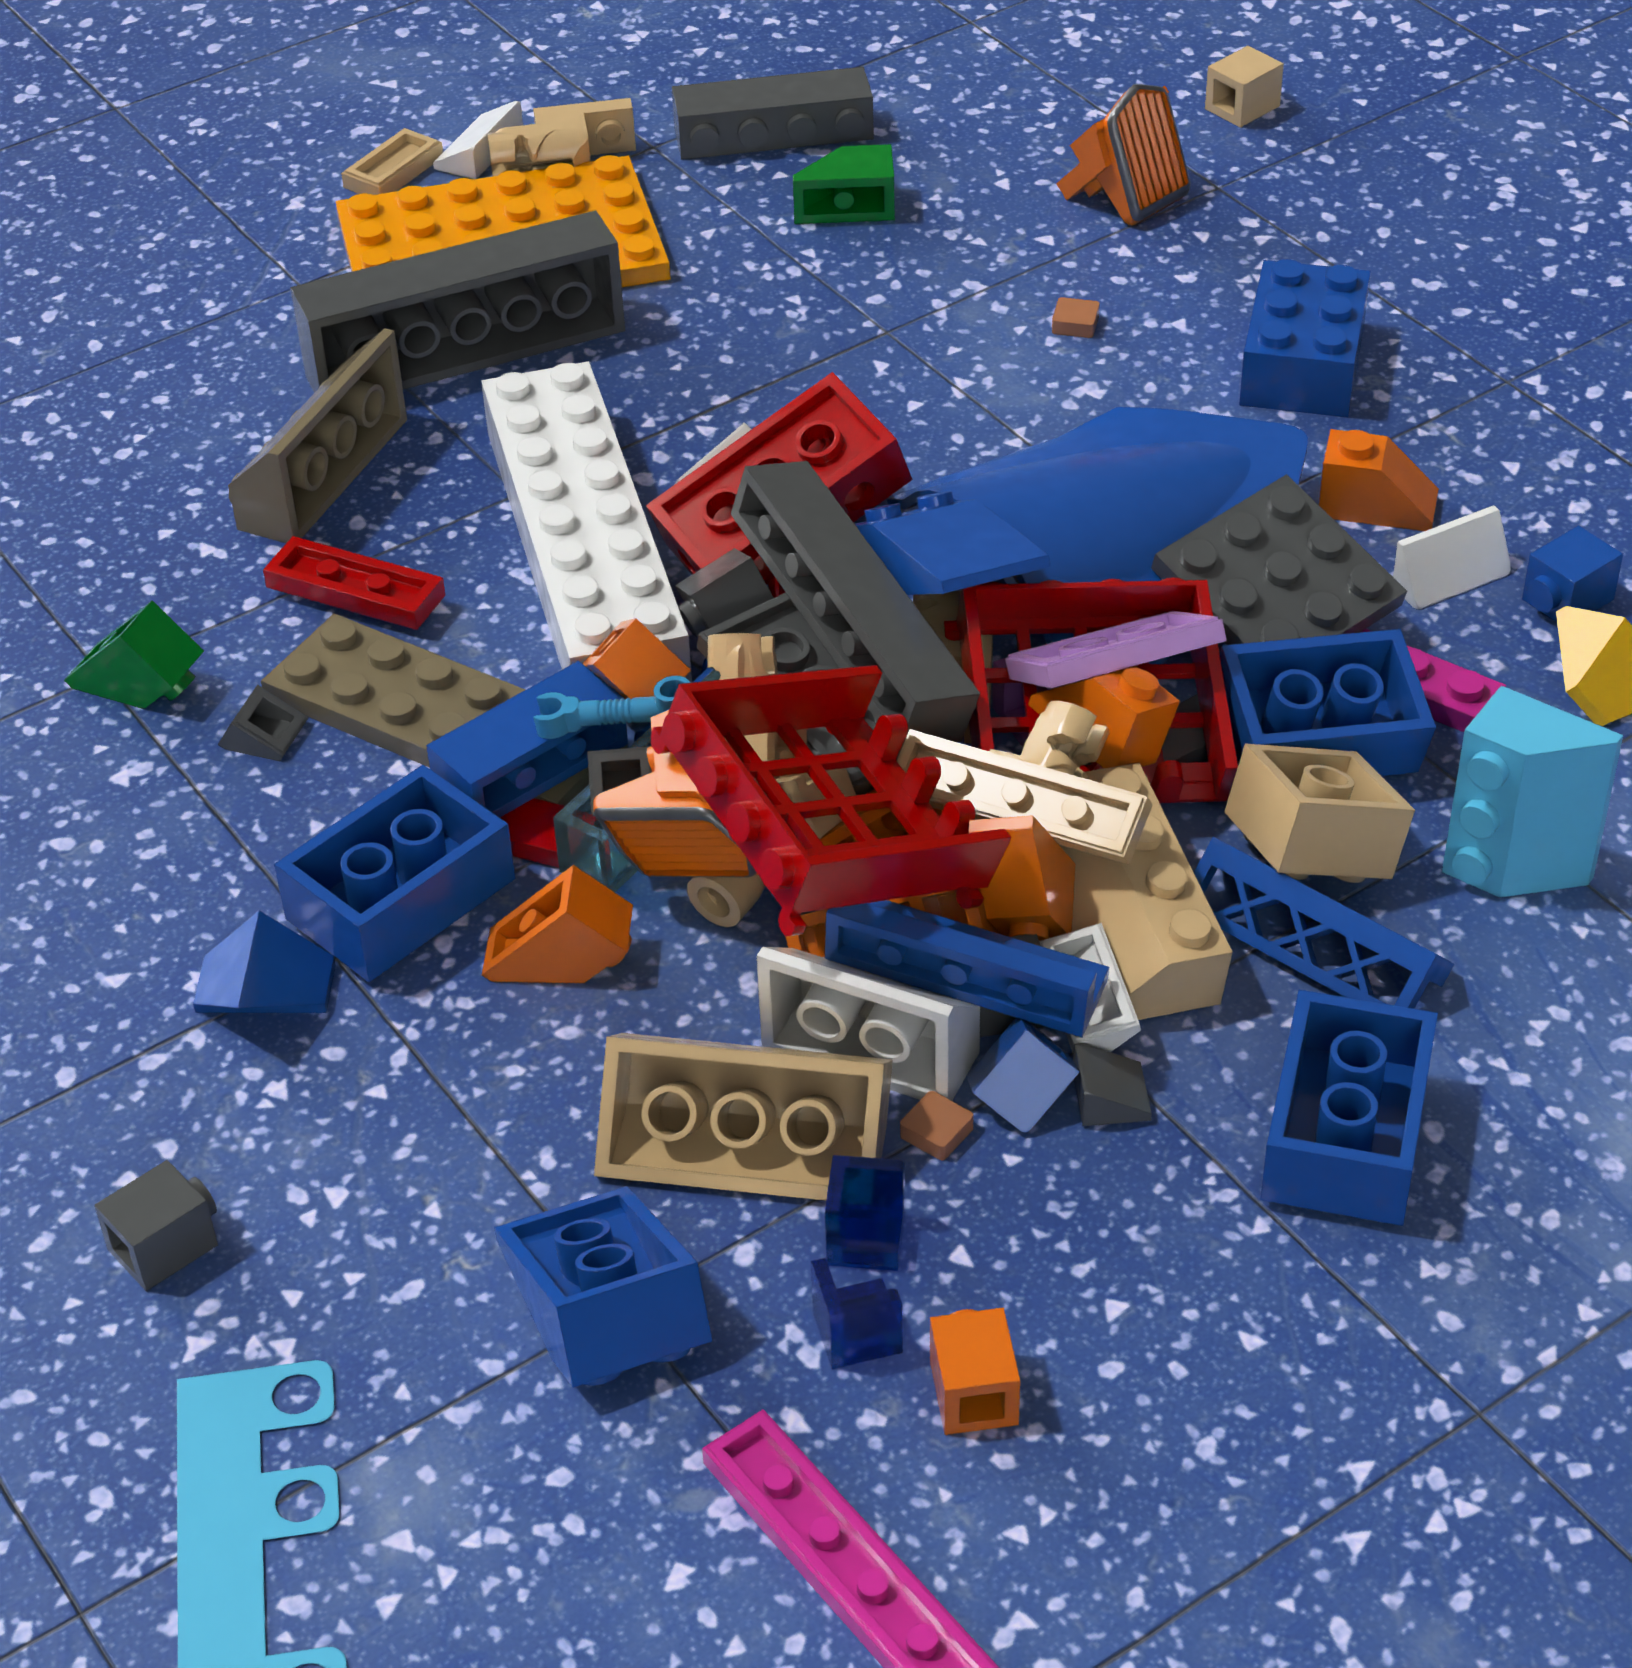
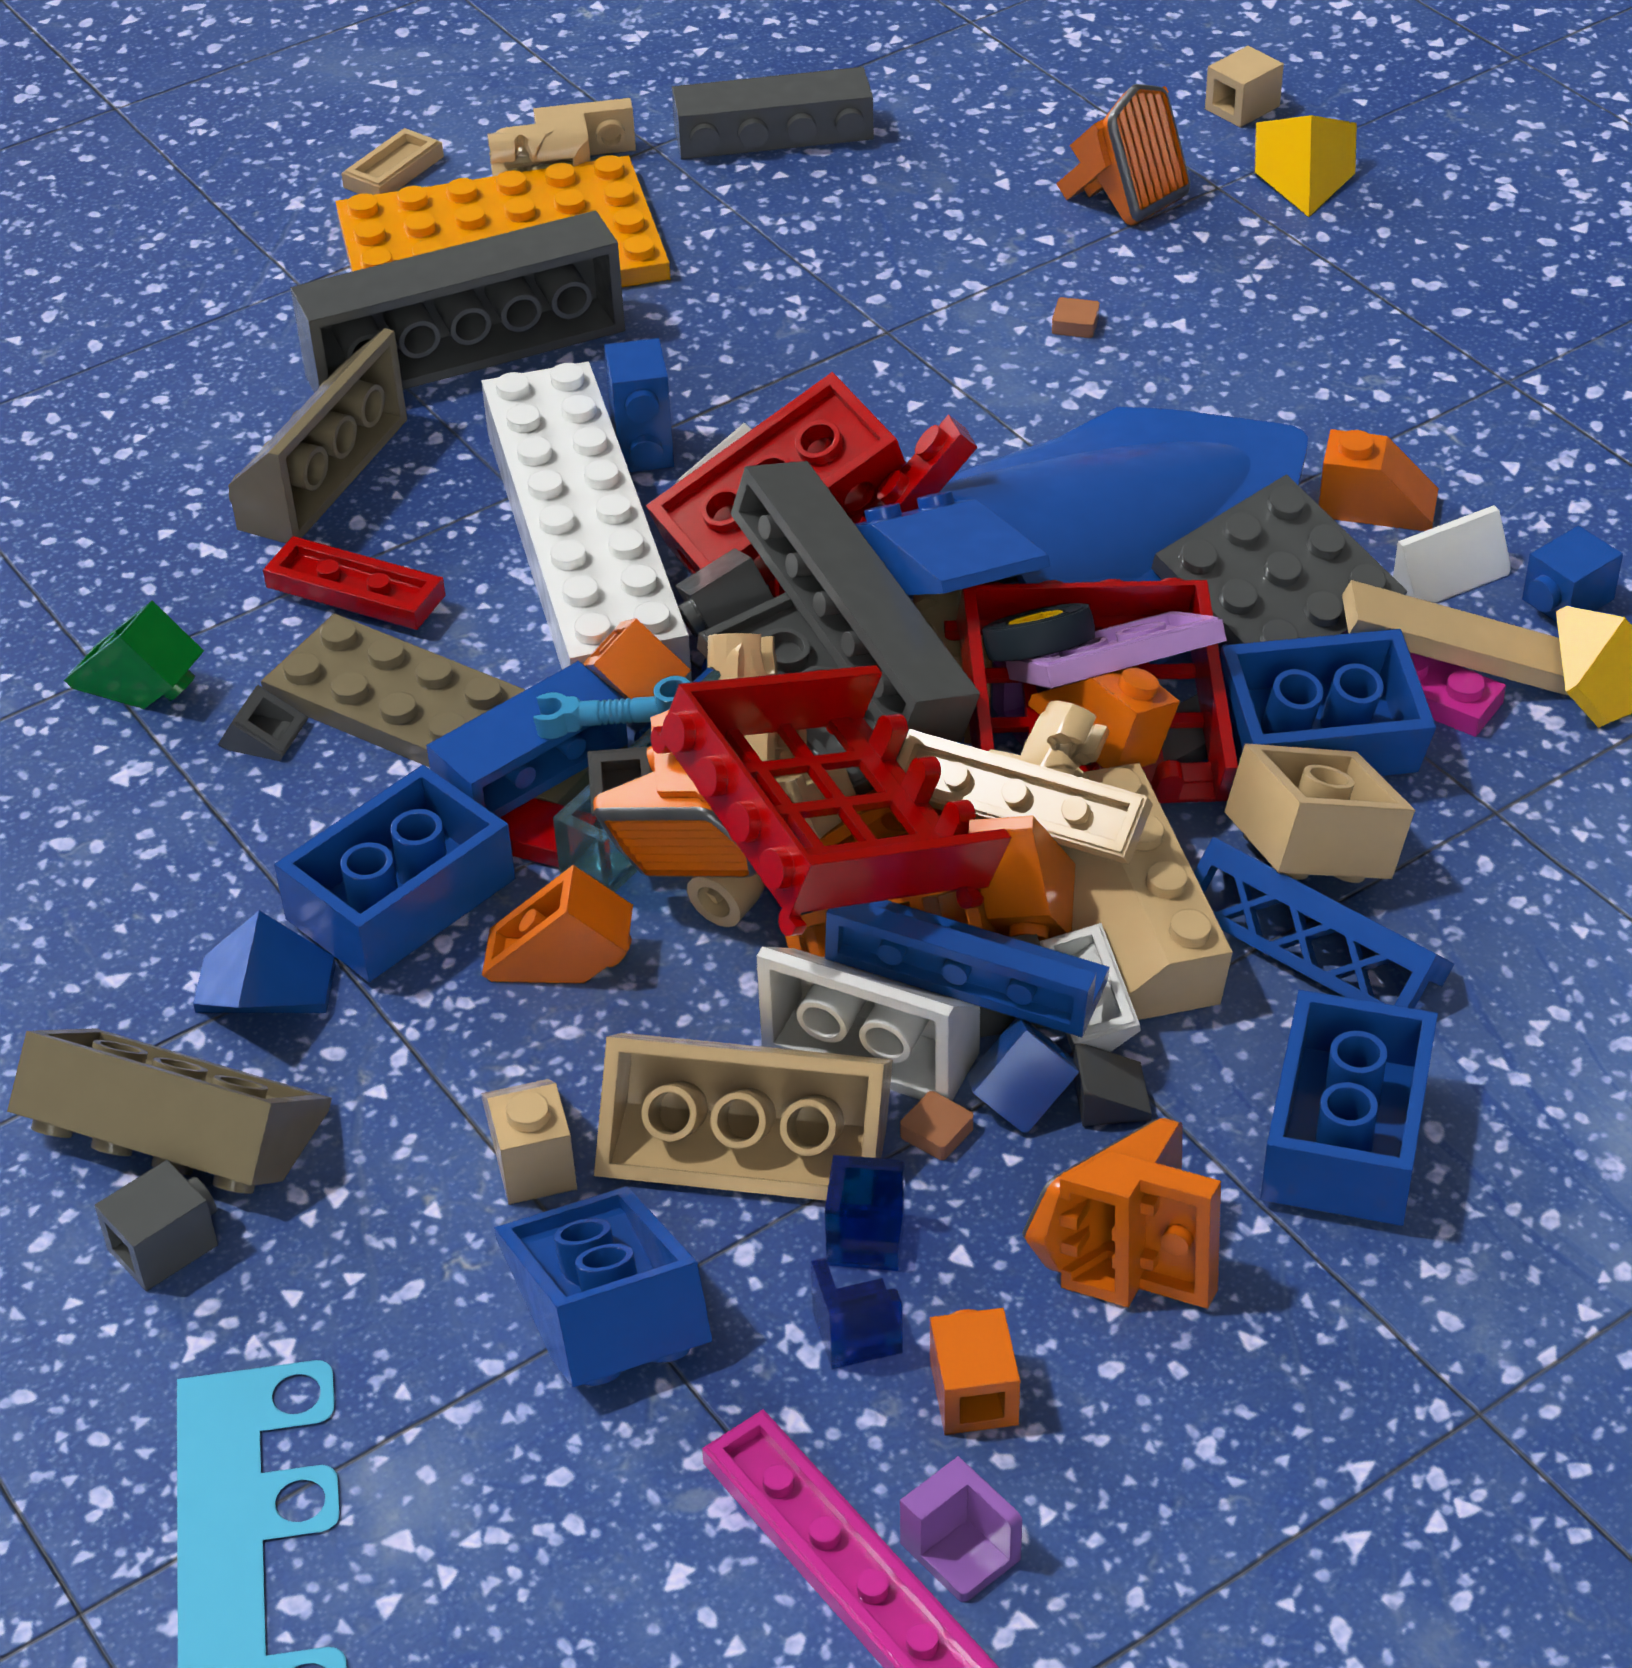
white slope [433,101,523,179] -> none
green slope [793,144,895,224] -> none
blue brick [1239,259,1371,417] -> none
medium azure slope [1442,686,1623,898] -> none
none -> dark tan slope [7,1028,332,1194]
none -> tan slope [481,1079,577,1205]
none -> blue brick [604,338,674,472]
none -> red plate [851,414,978,524]
none -> medium lavender panel [900,1456,1022,1602]
none -> black bush [983,603,1095,662]
none -> orange piece [1022,1118,1221,1309]
none -> yellow slope [1254,115,1357,217]
none -> tan tile [1342,580,1568,695]

